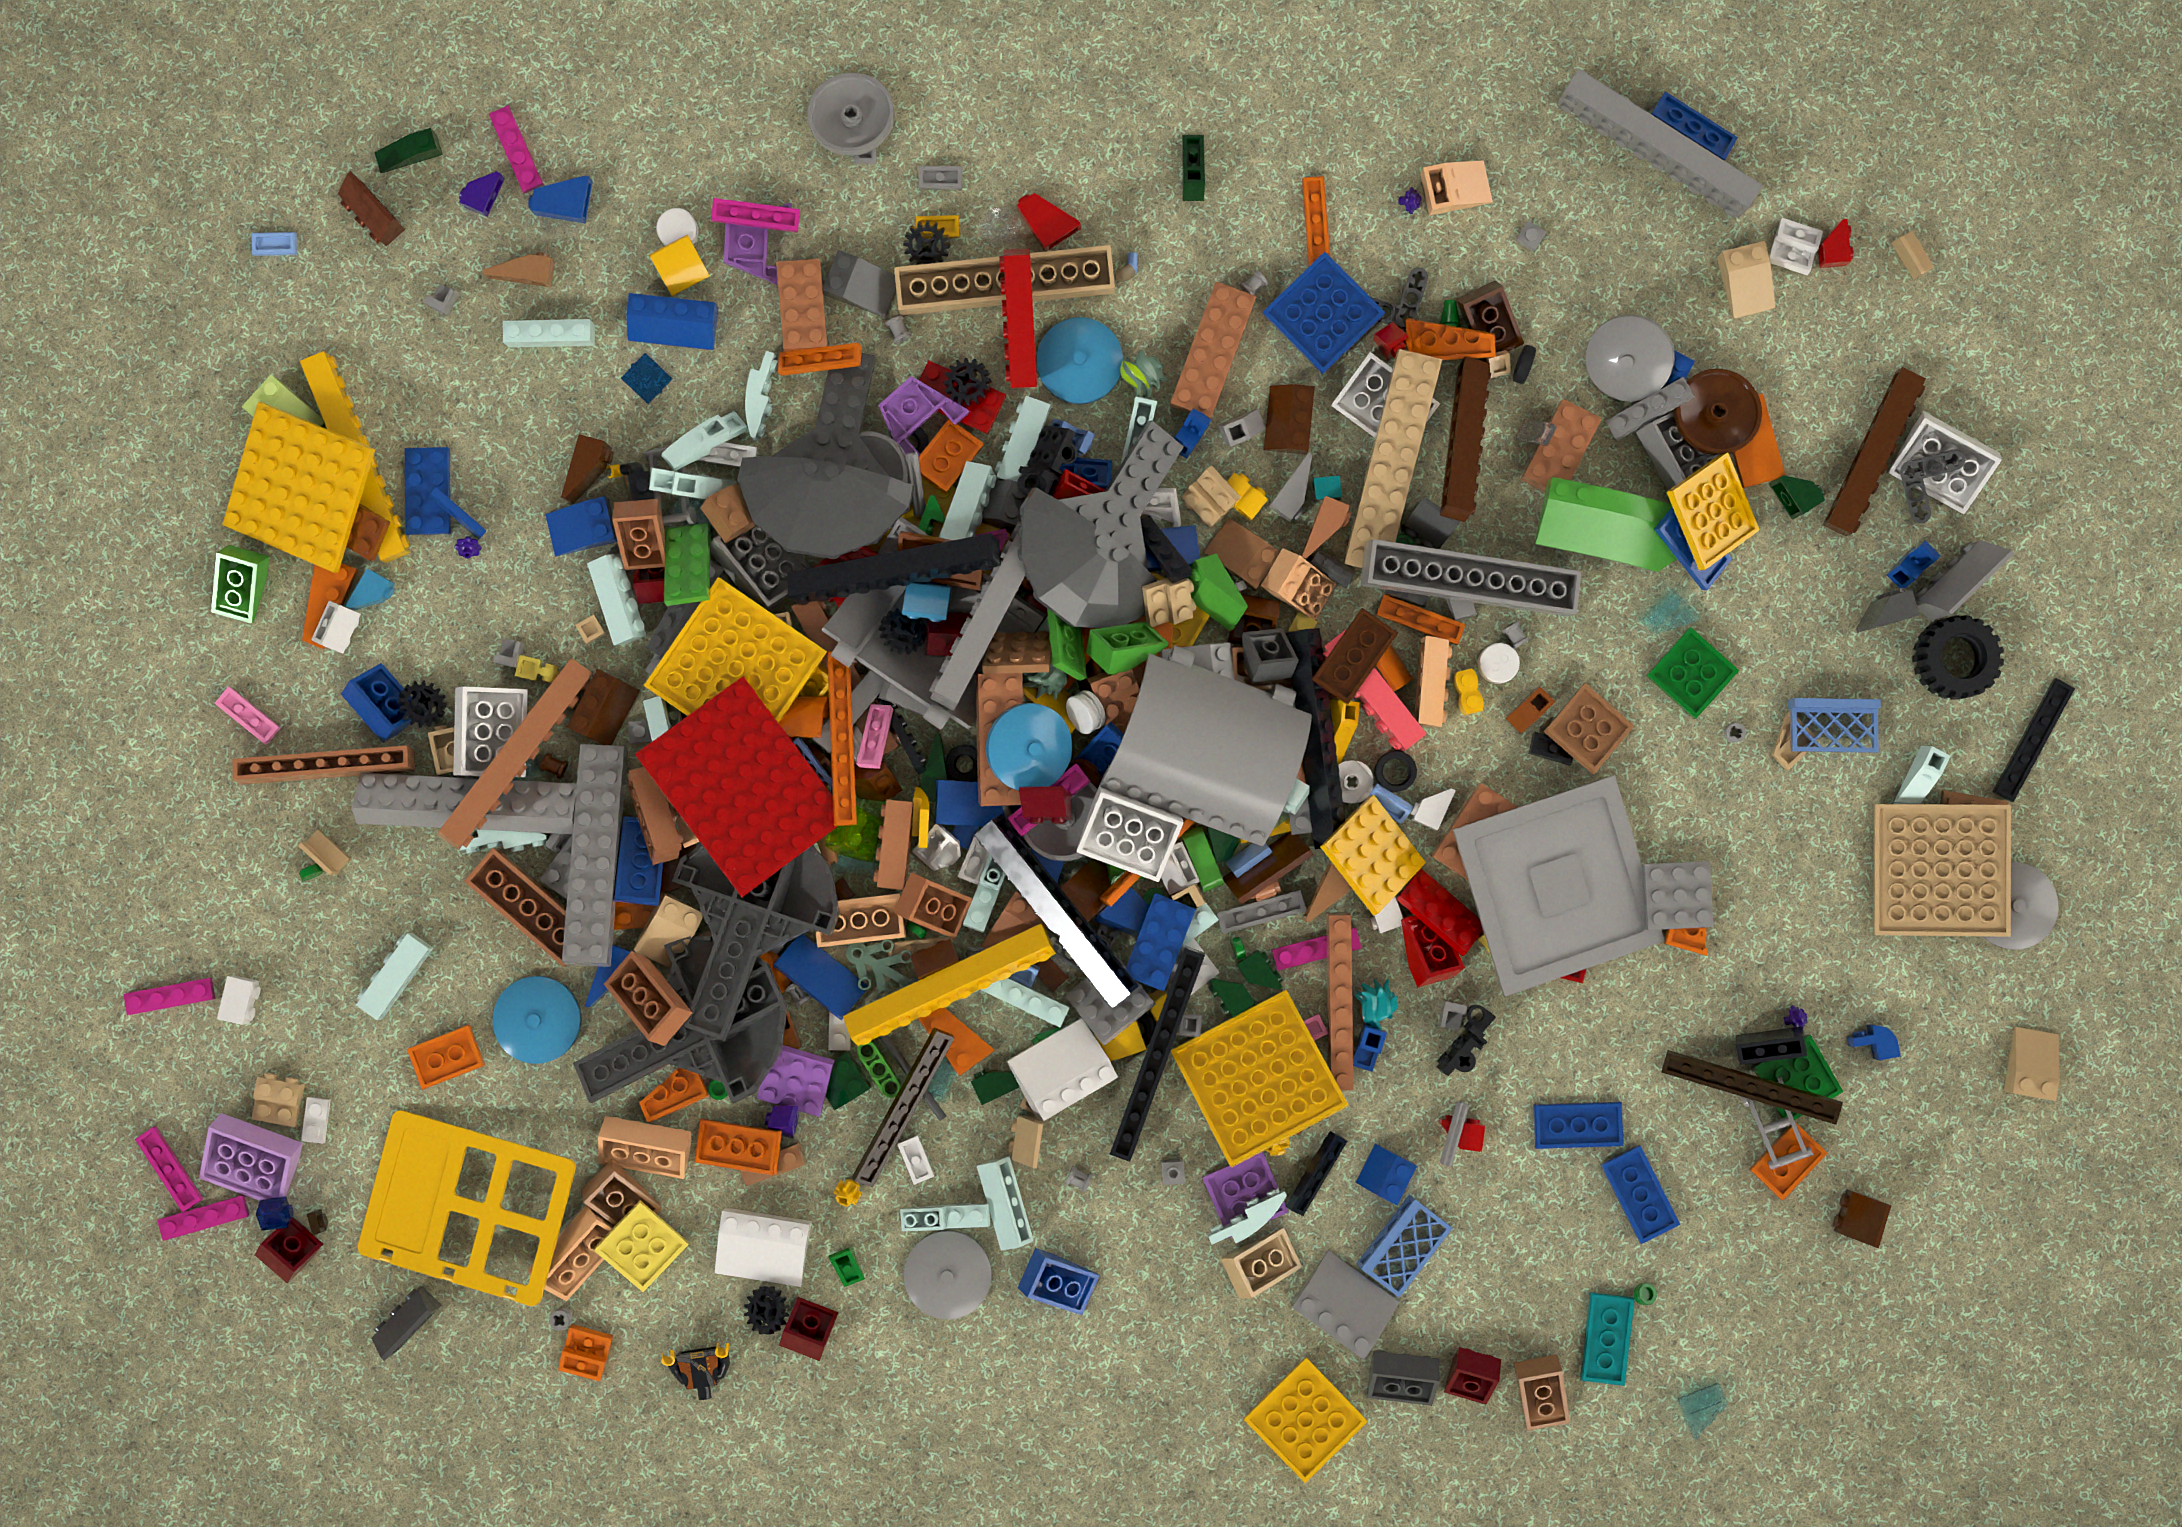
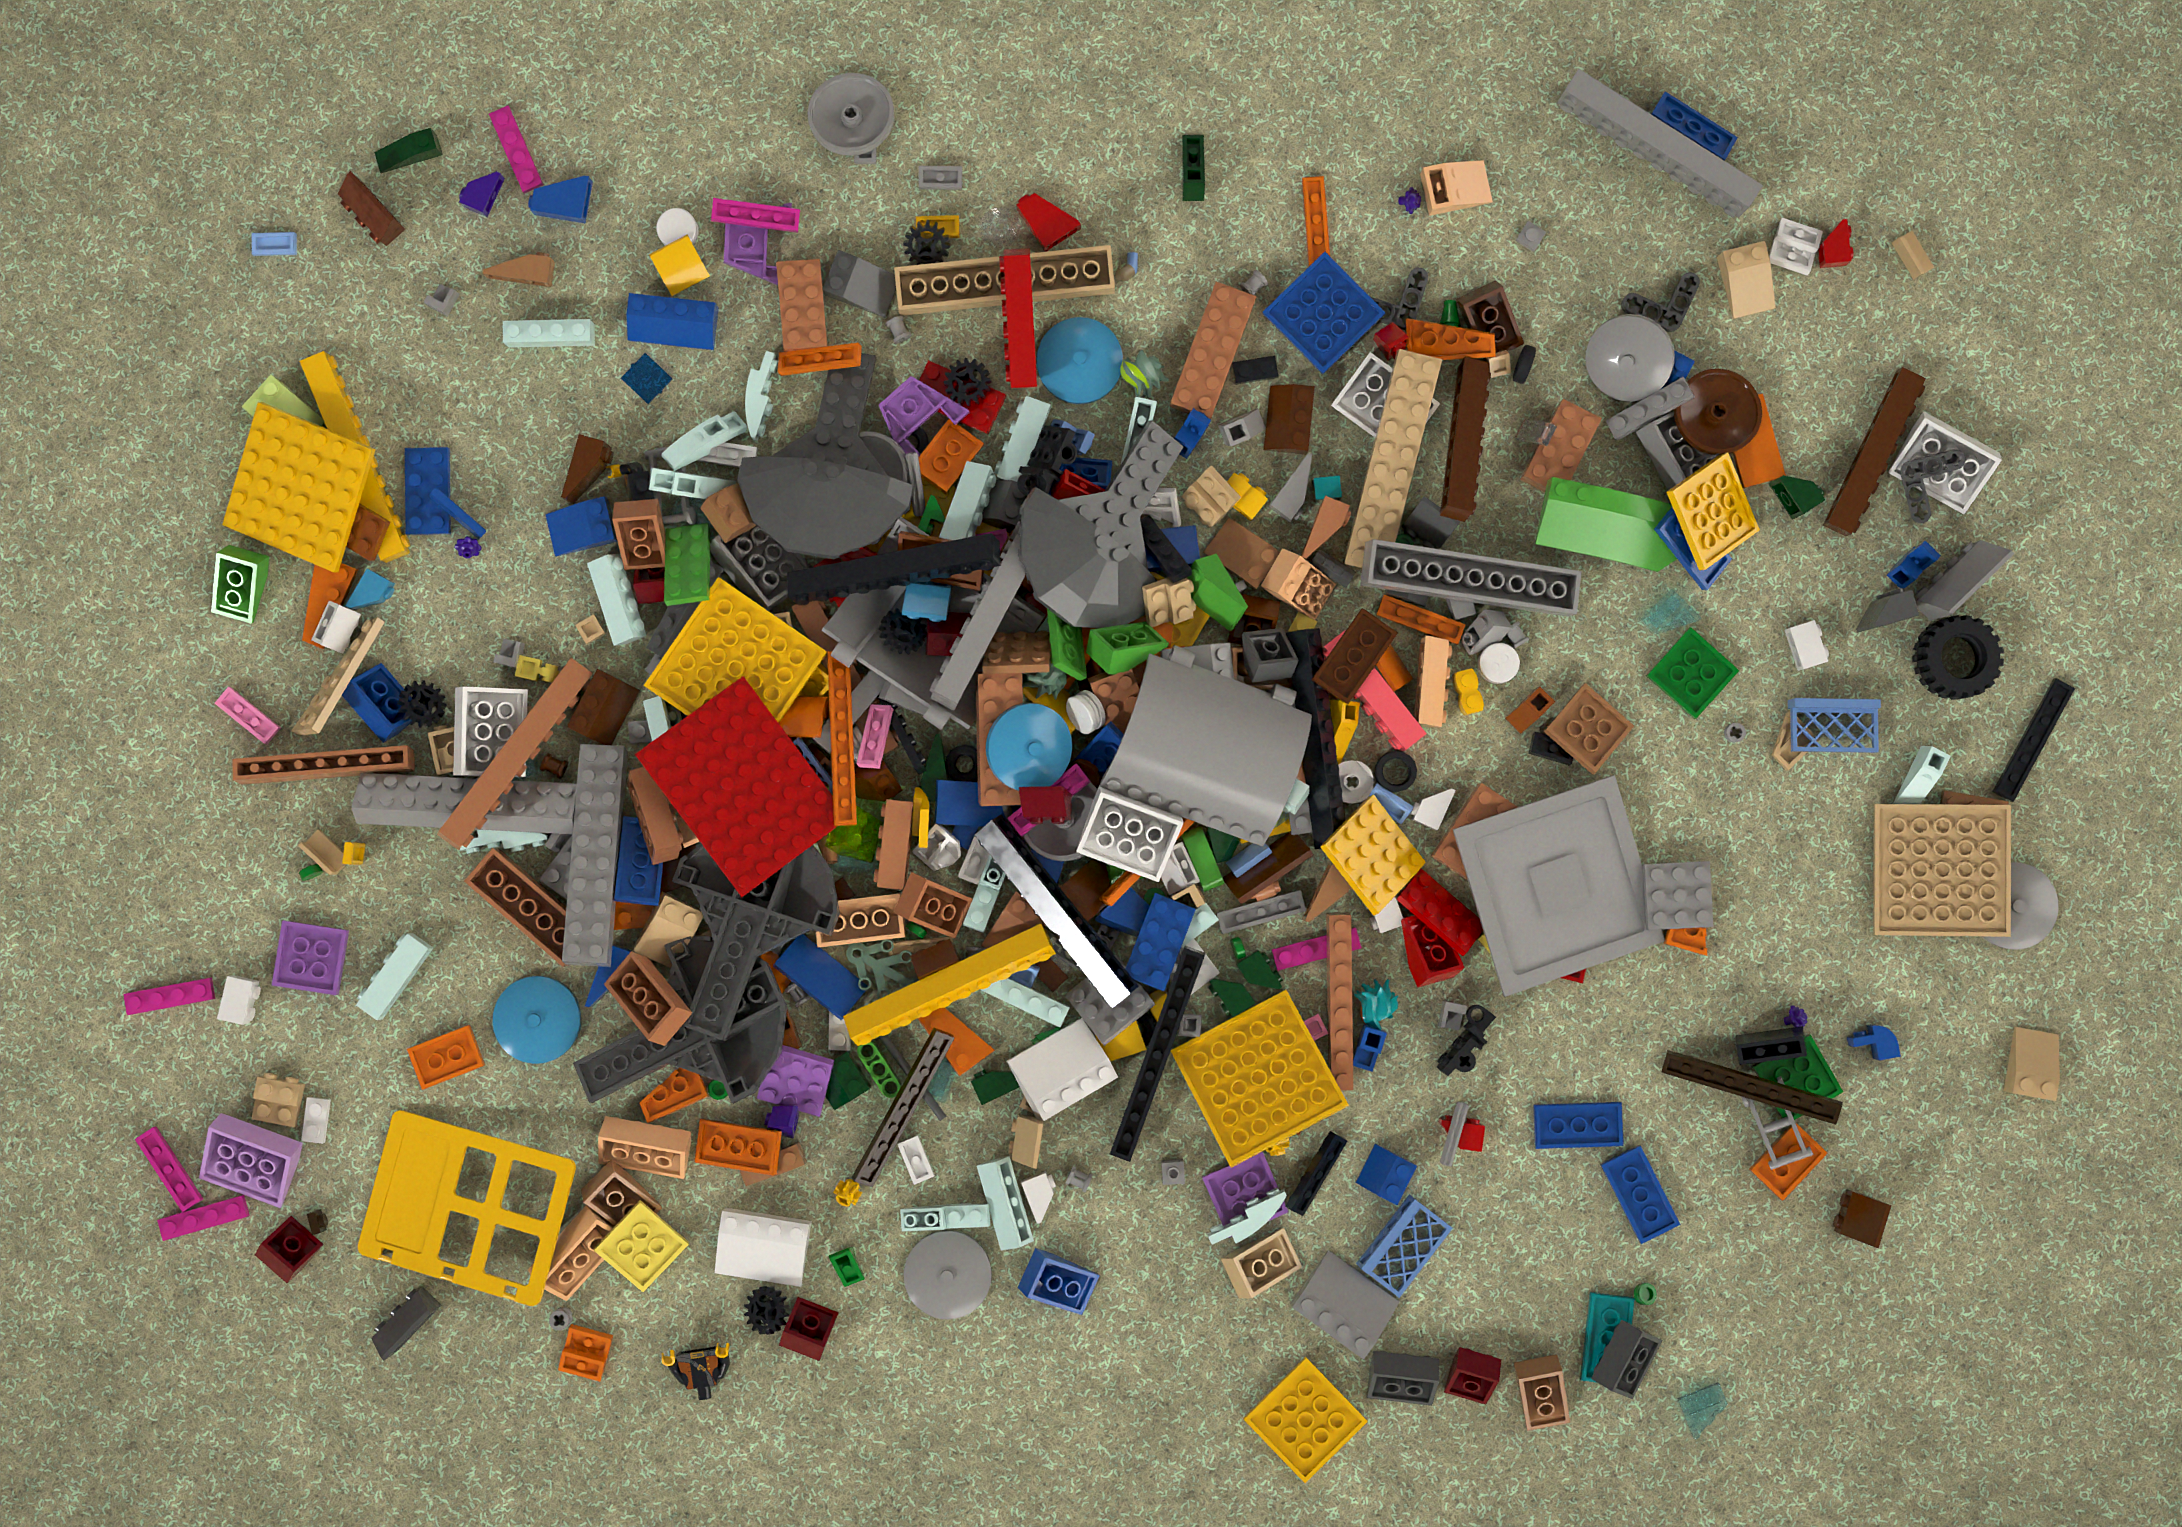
clear blue brick [256,1196,294,1231] -> none
none -> medium lavender plate [272,920,349,995]
none -> tan wing [291,617,385,736]
none -> yellow tile [342,842,366,865]
none -> white slope [1021,1171,1056,1224]
none -> black plate [1232,355,1279,385]
none -> light grey slope [1460,609,1512,655]
none -> dark grey slope [1591,1320,1663,1399]
none -> dark grey beam [1621,272,1700,332]
none -> white brick [1785,620,1829,671]

